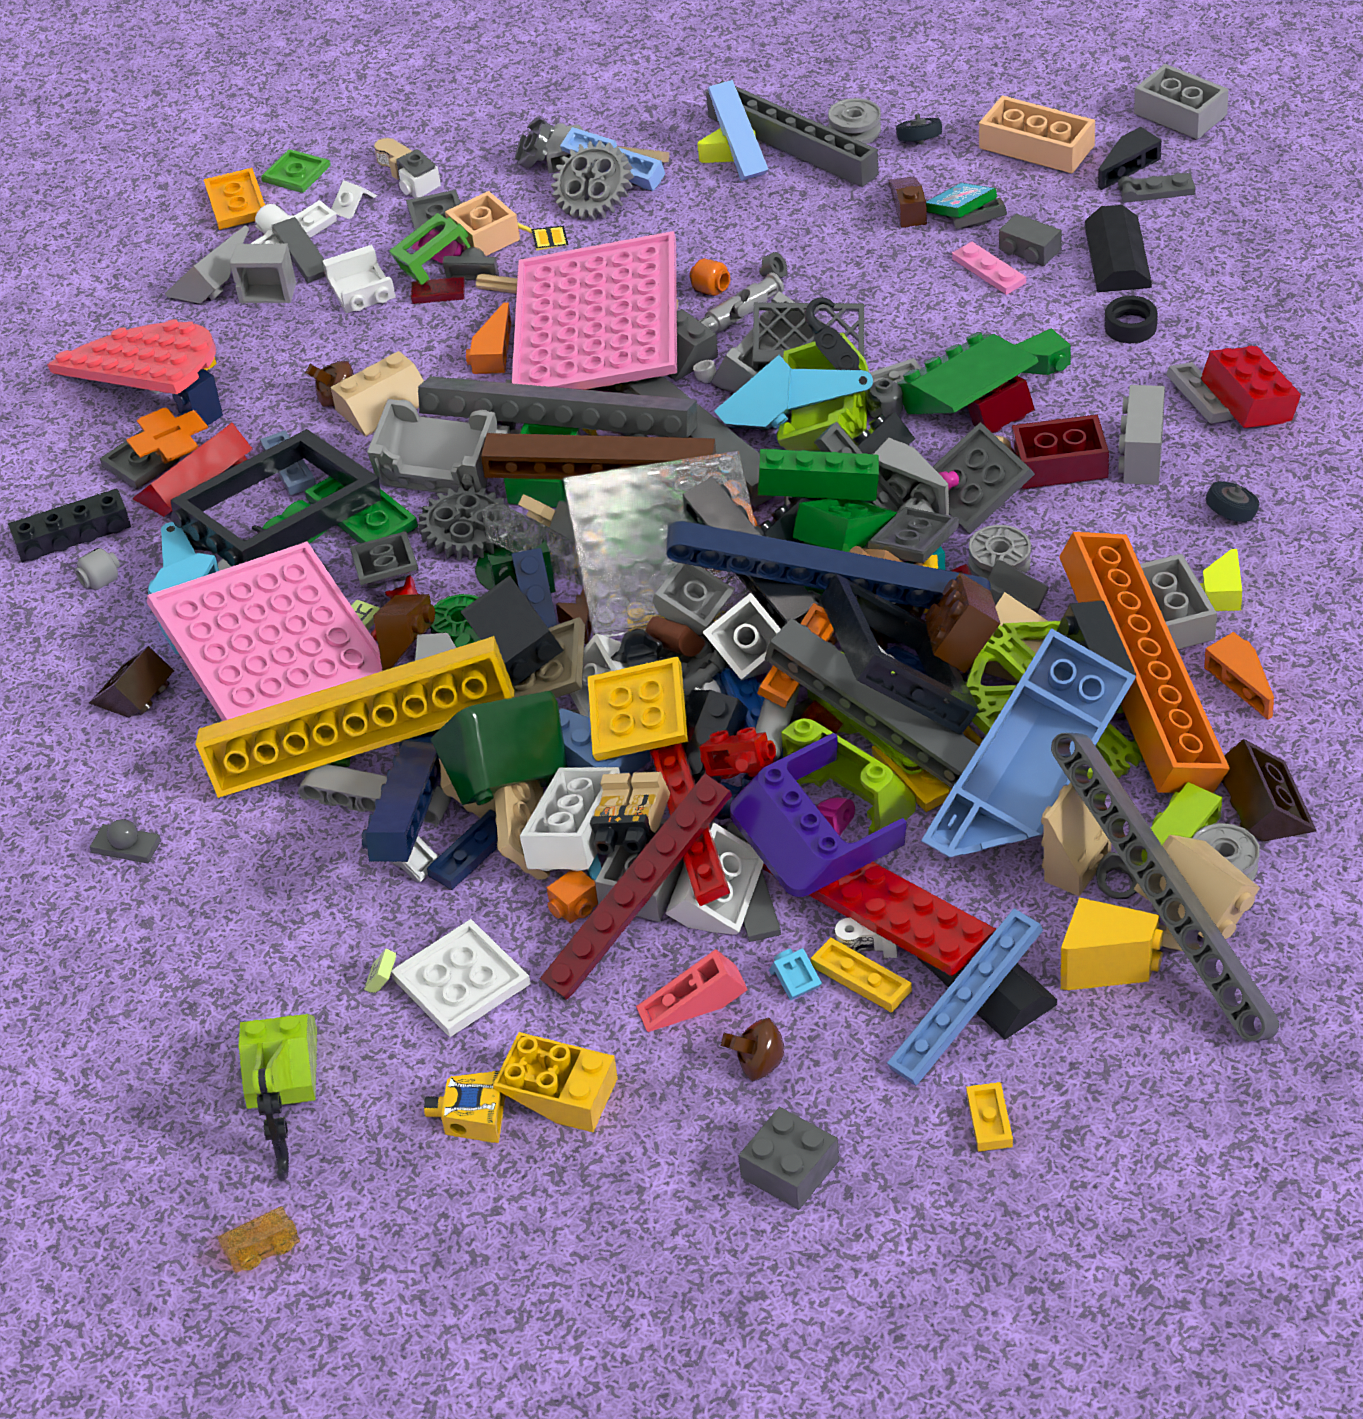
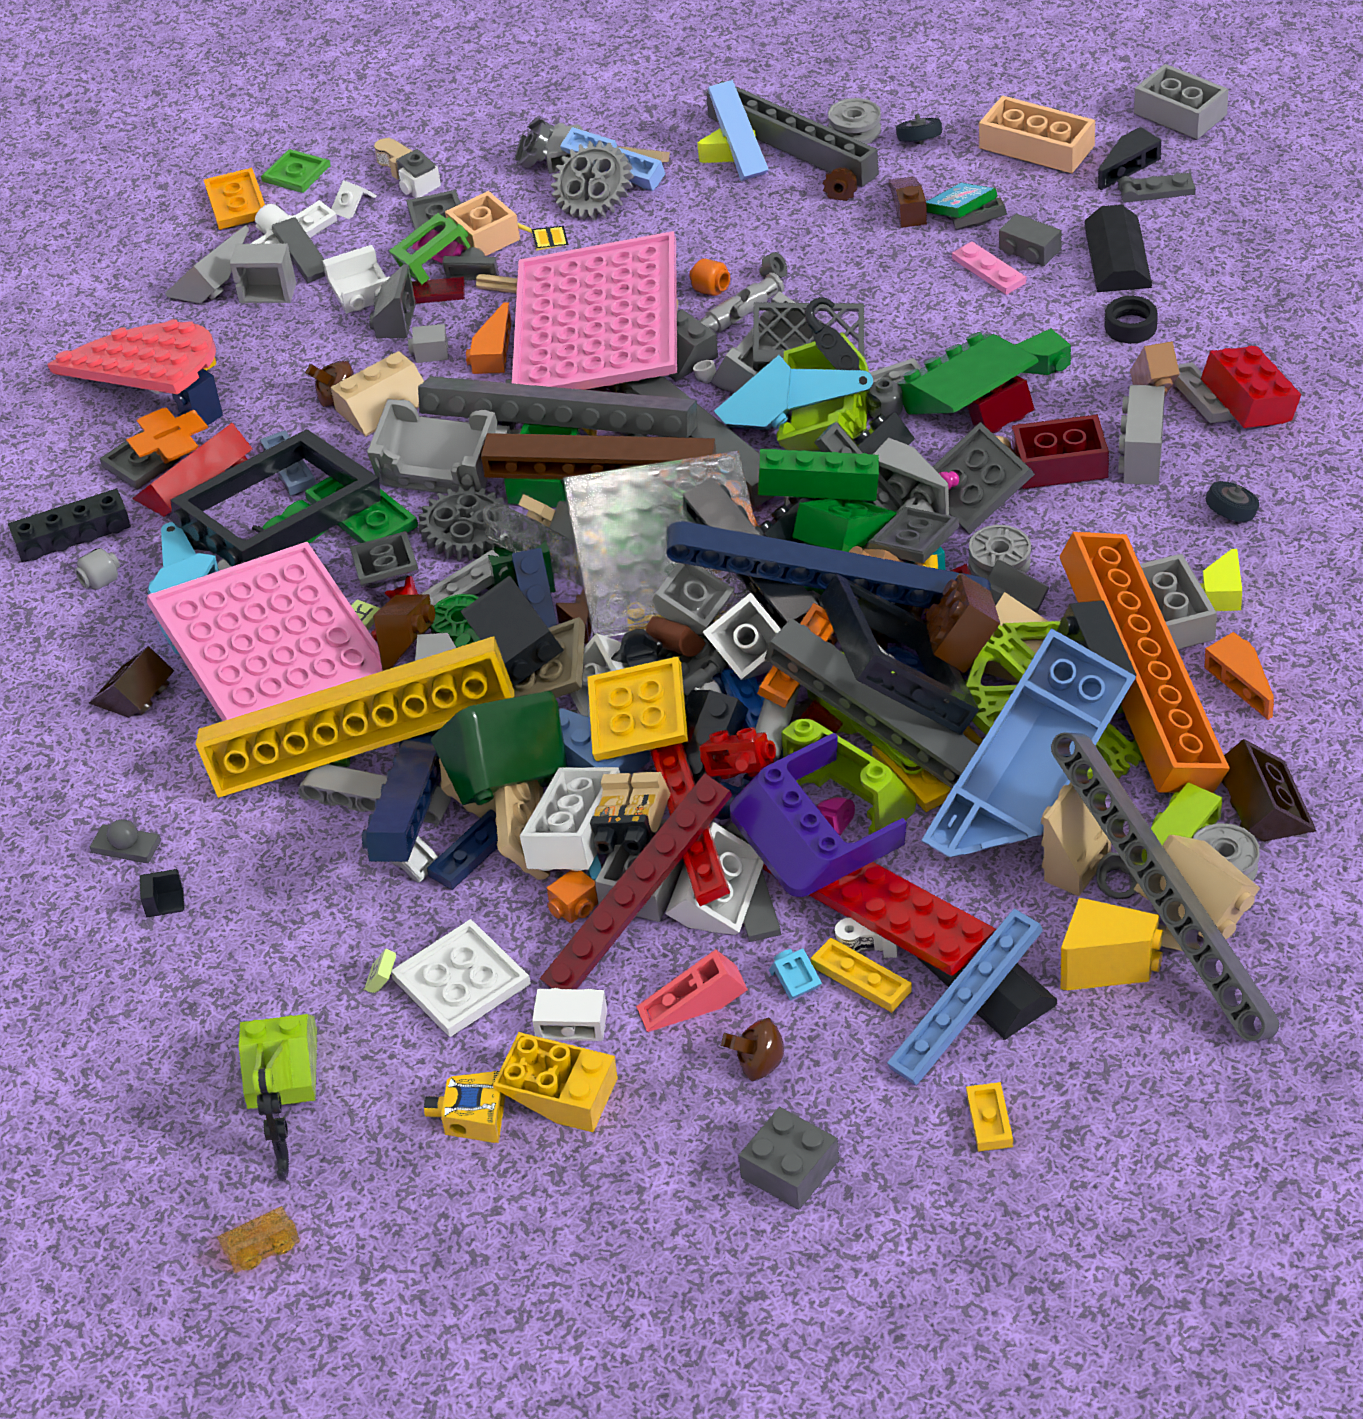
none -> black panel [140,869,185,918]
none -> dark grey slope [369,264,416,338]
none -> light grey brick [408,324,448,363]
none -> light grey plate [421,550,499,606]
none -> white brick [532,988,607,1041]
none -> reddish brown piece [822,167,857,201]
none -> medium nougat brick [1130,341,1180,397]

